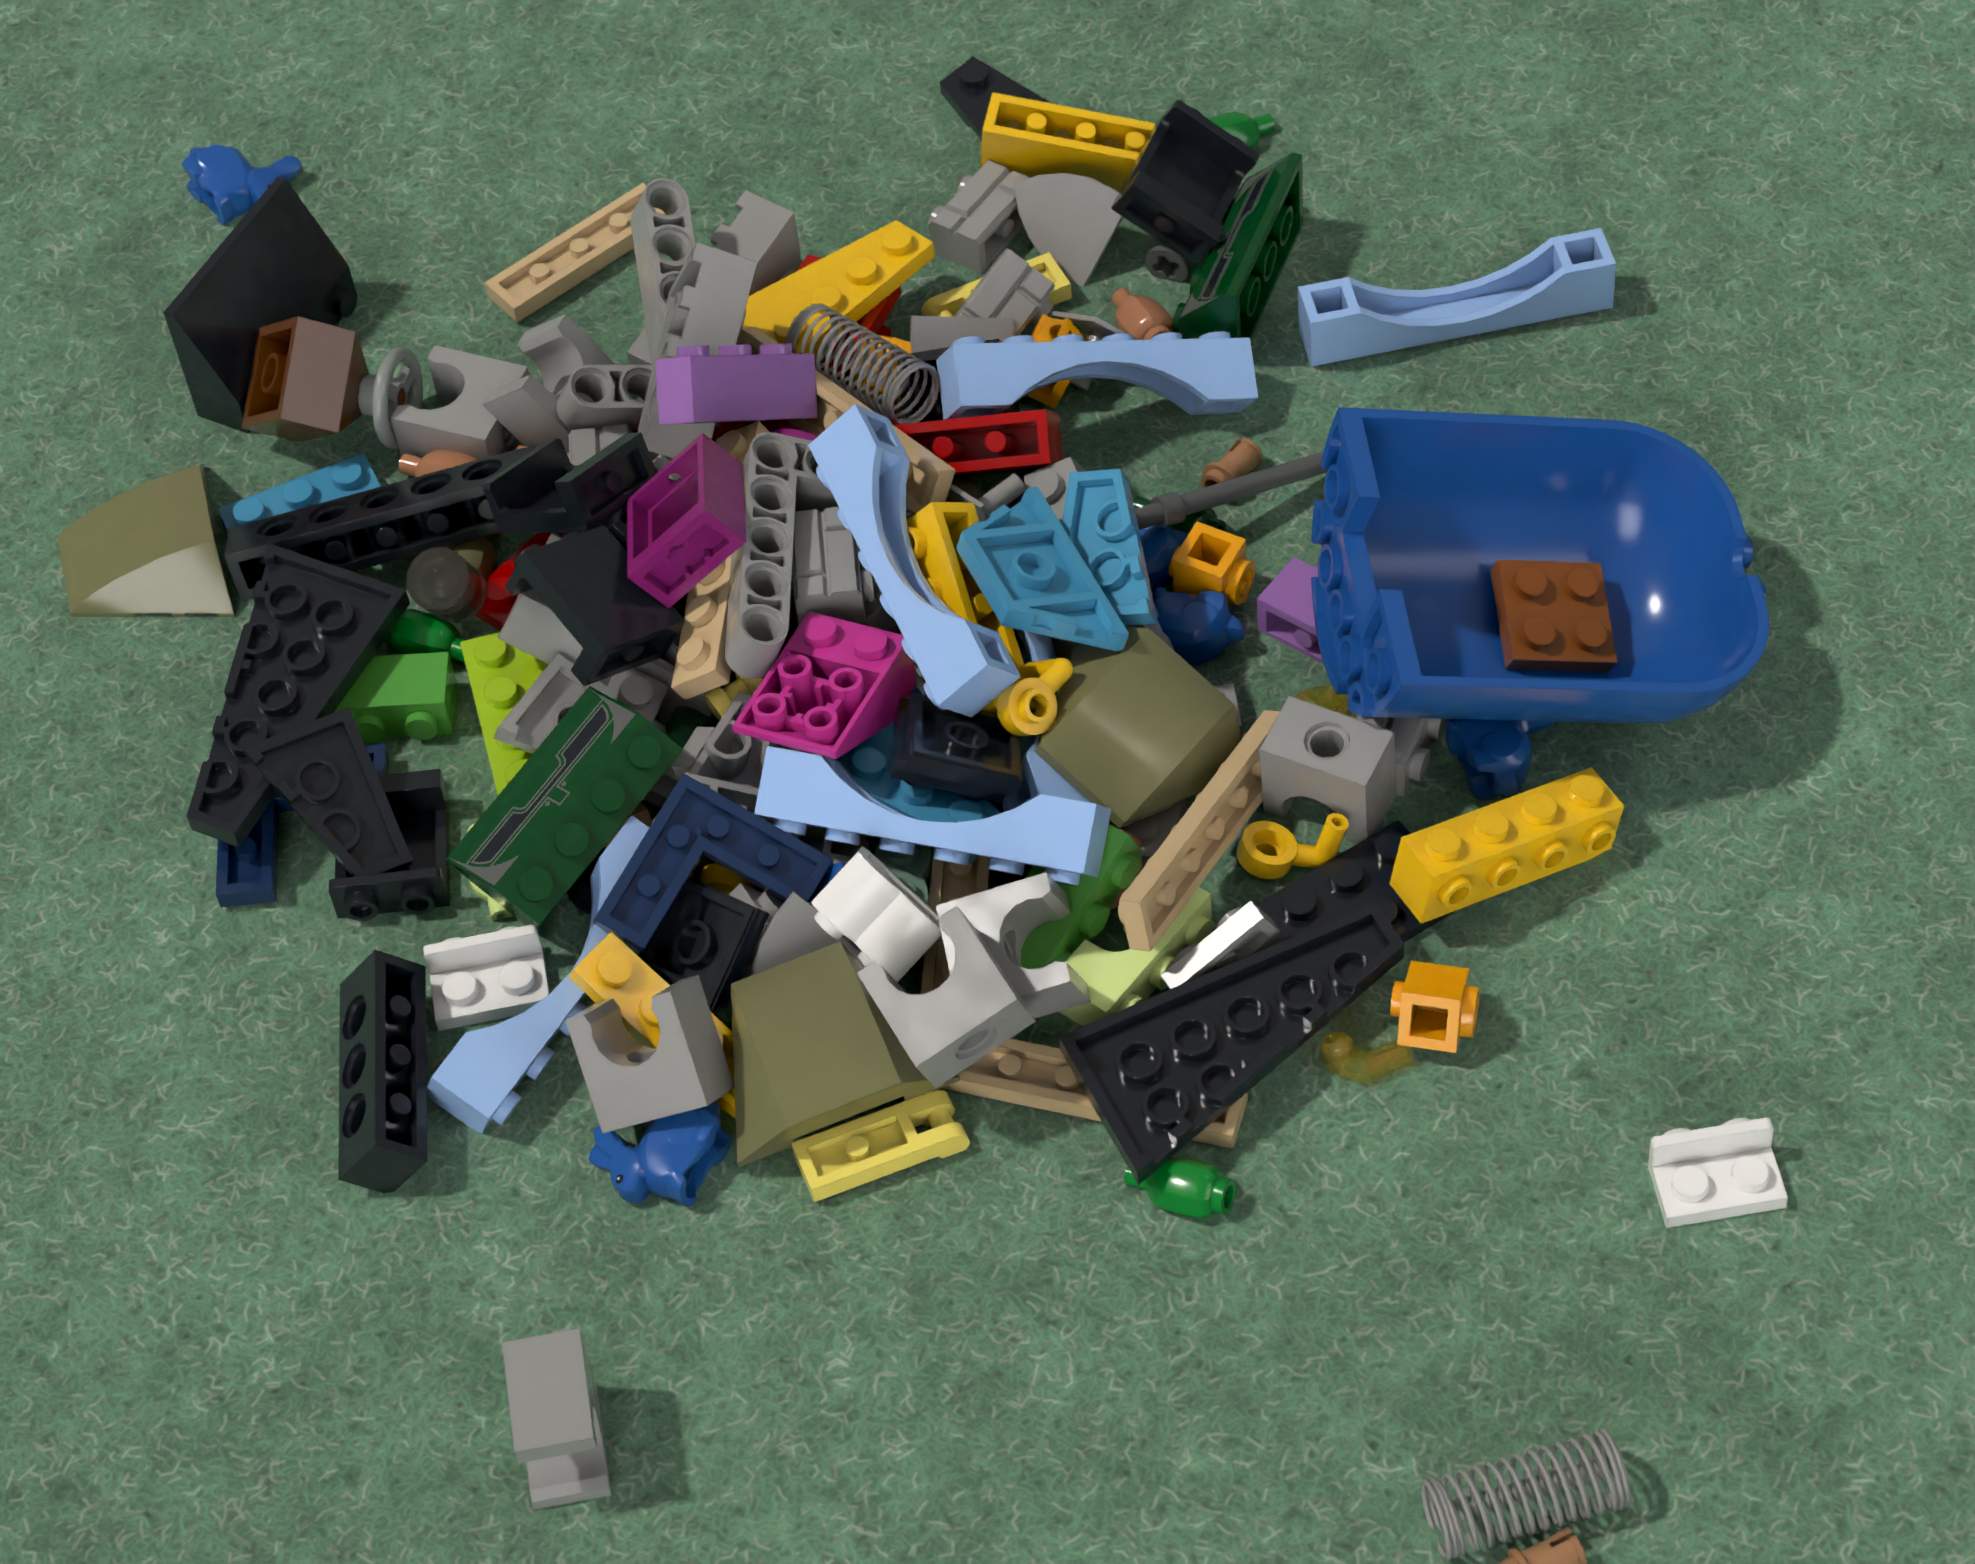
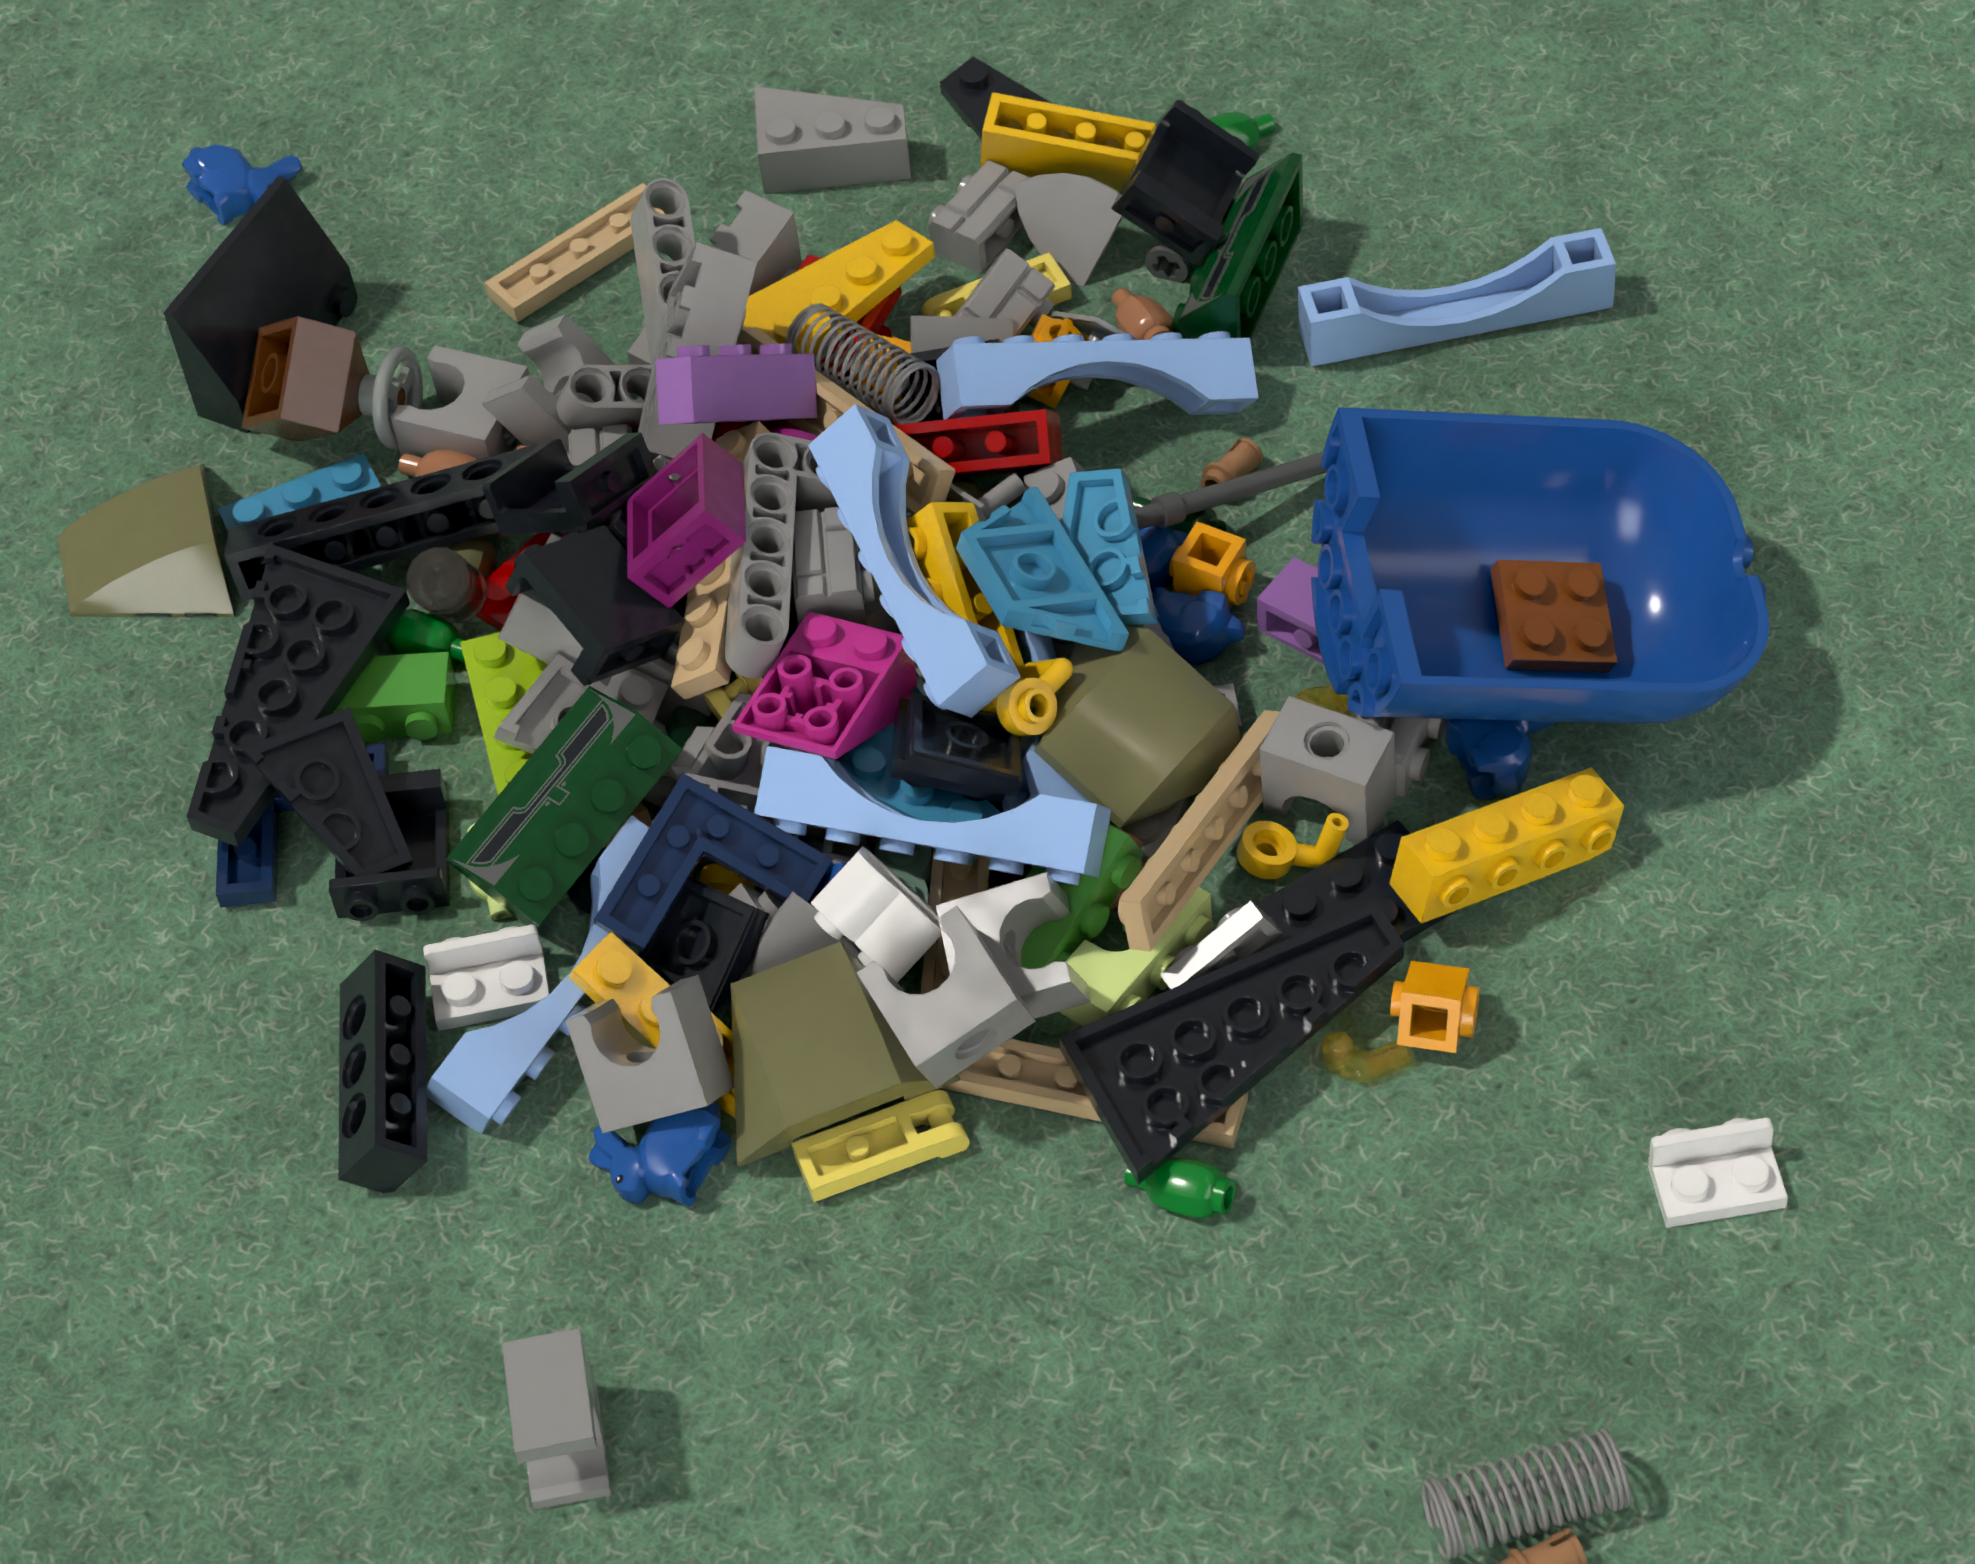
none -> light grey wedge [754,86,911,194]

